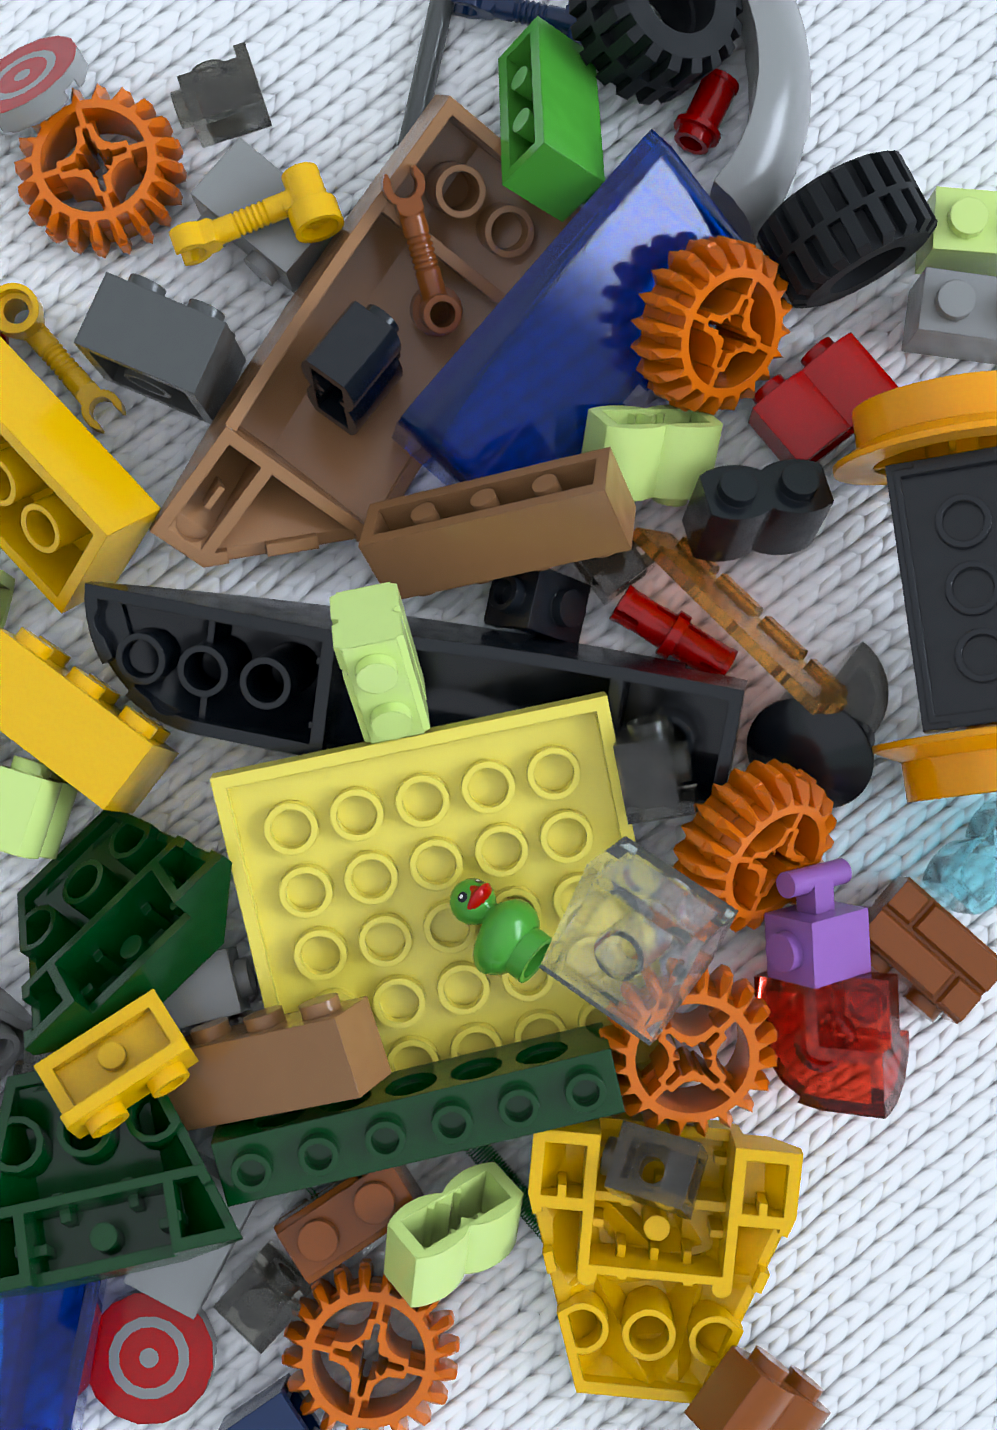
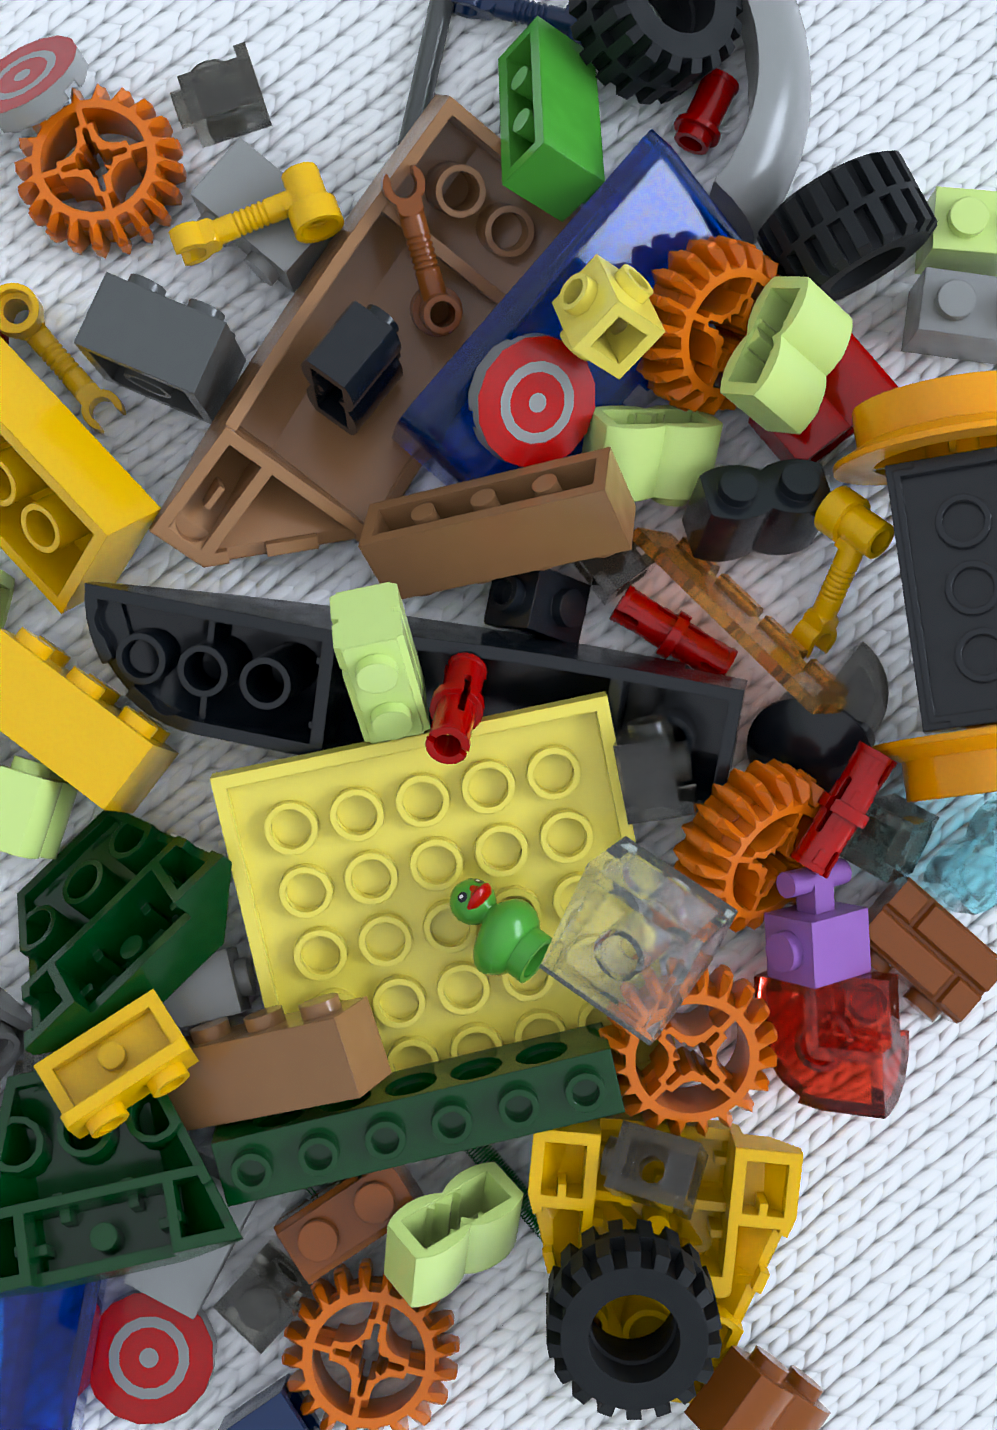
none -> red pin [425,652,487,764]
none -> red tile [468,332,595,467]
none -> black tyre [546,1219,722,1420]
none -> light yellow brick [552,254,666,380]
none -> yellowish green brick [720,276,853,434]
none -> yellow brick [789,486,894,658]
none -> red pin [790,741,898,879]
none -> clear smoke brick [839,793,940,883]

